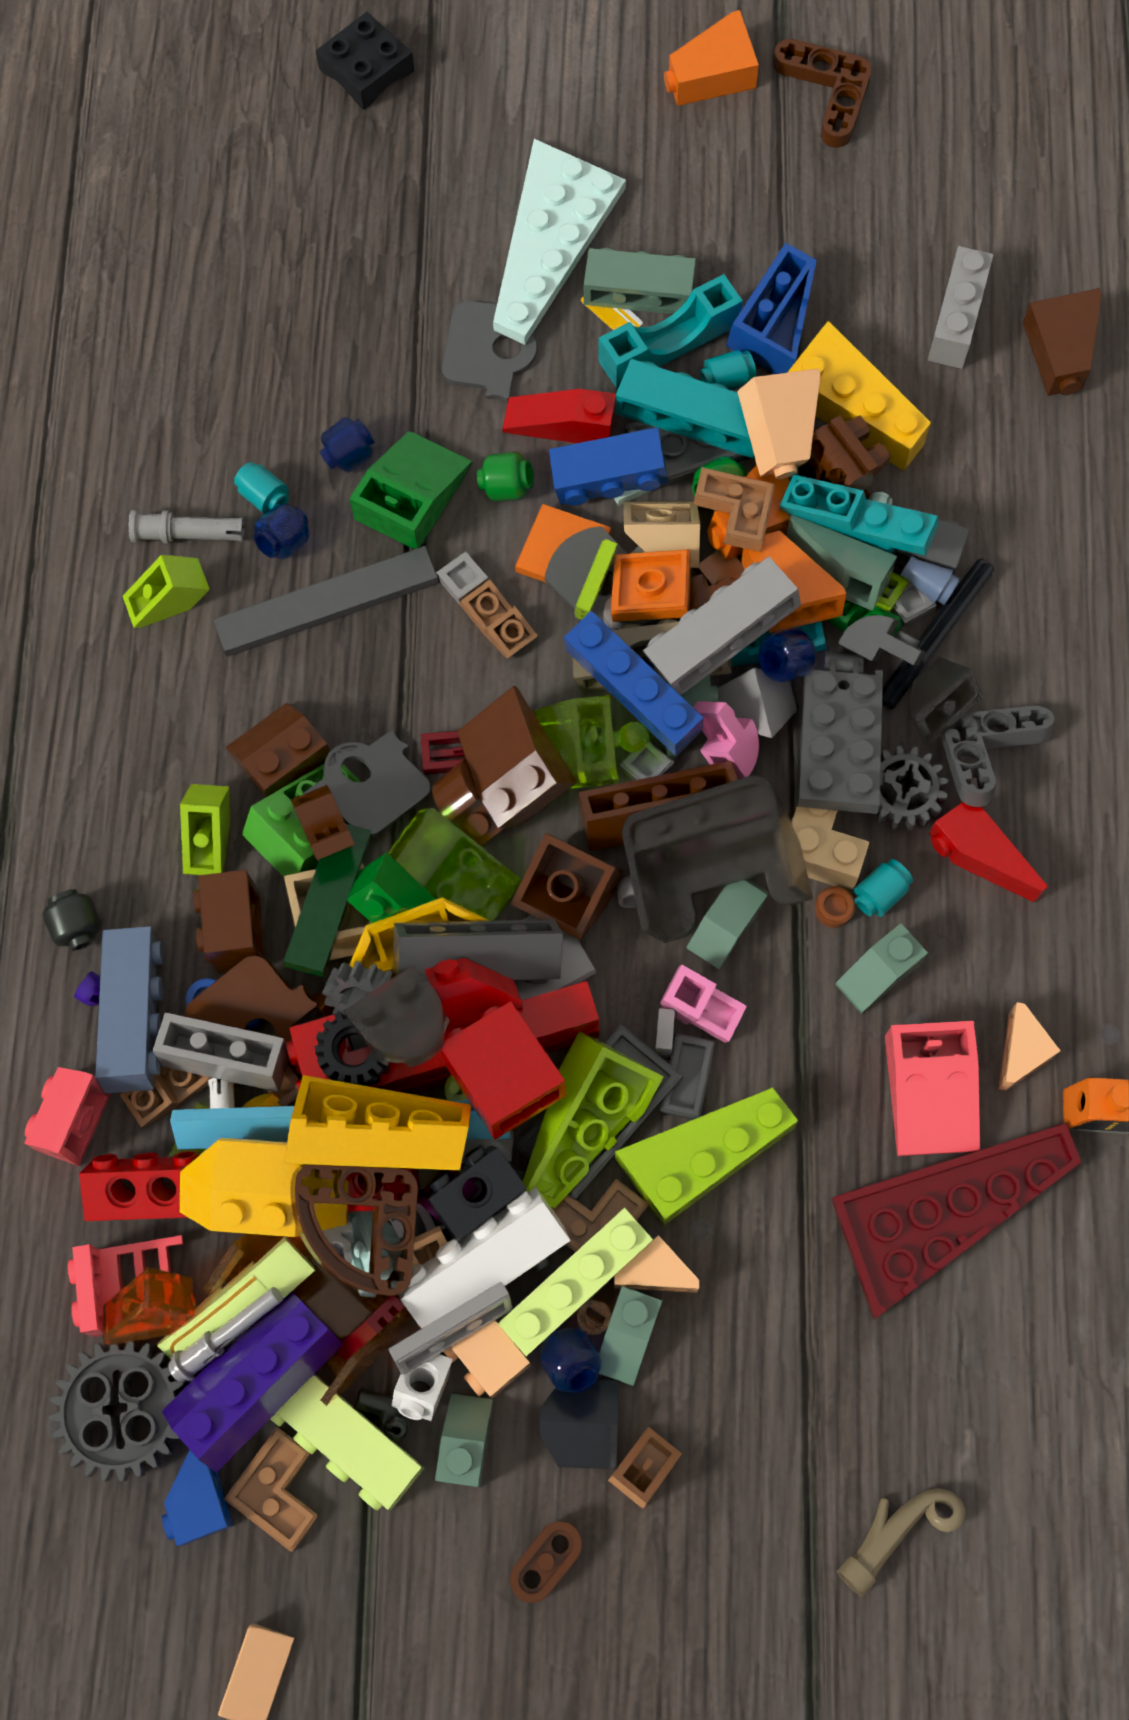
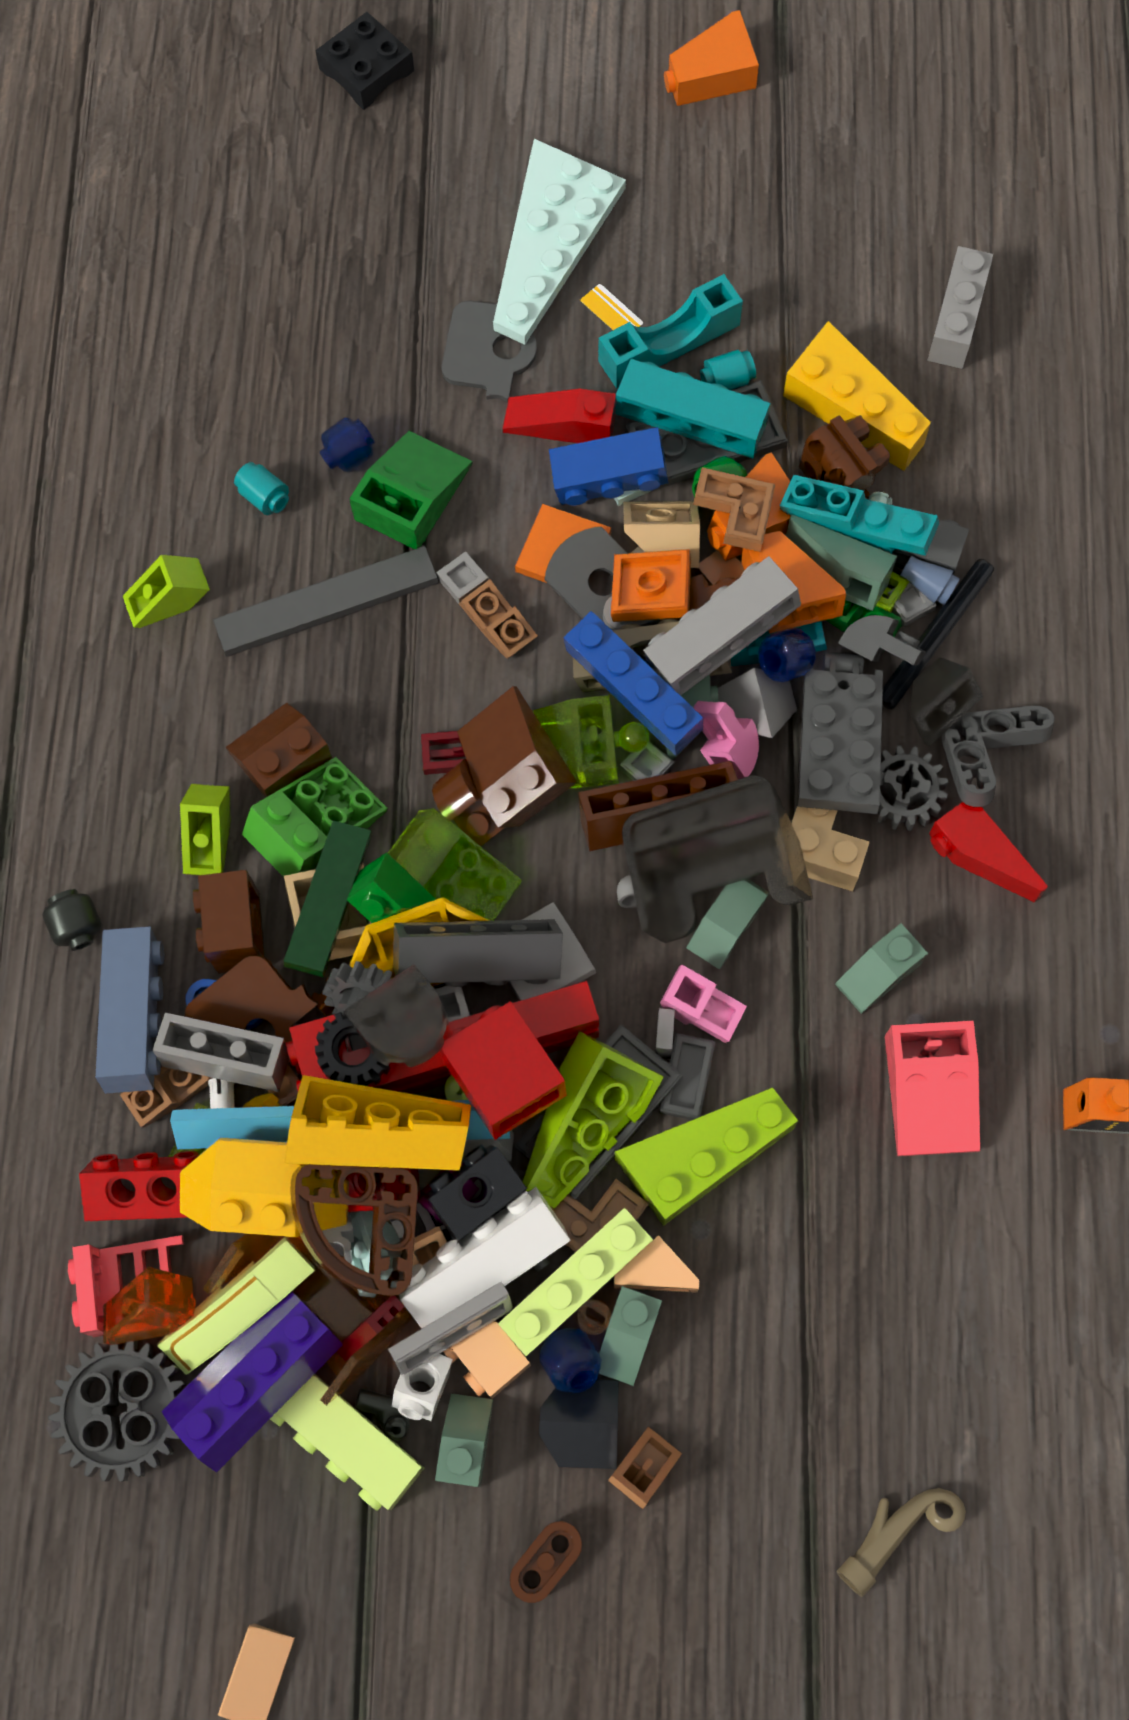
coral slope [24,1067,111,1167] -> none
dark purple hinge [74,971,100,1006] -> none
light grey pin [128,509,245,544] -> none
blue slope [162,1450,234,1546] -> none
light grey pin [168,1287,283,1383] -> none
medium nougat tile [224,1427,320,1552] -> none
clear blue head [254,503,310,560] -> none
reddish brown slope [291,785,355,860] -> none
dark grey piece [303,730,430,838] -> none
red slope [425,957,523,1031] -> none
green head [477,451,534,502] -> none
reddish brown slope [511,833,624,940] -> none
lime tile [574,539,617,620] -> none
sand green brick [584,248,696,314] -> none
blue wedge [726,242,817,374] -> none
light nougat slope [737,369,820,479] -> none
reddish brown beam [773,39,872,148] -> none
dark orange tile [814,886,856,928] -> none
dark red wing [831,1123,1081,1320] -> none
teal brick [854,859,913,917] -> none
light nougat slope [998,1002,1060,1091] -> none
reddish brown slope [1023,288,1102,396] -> none

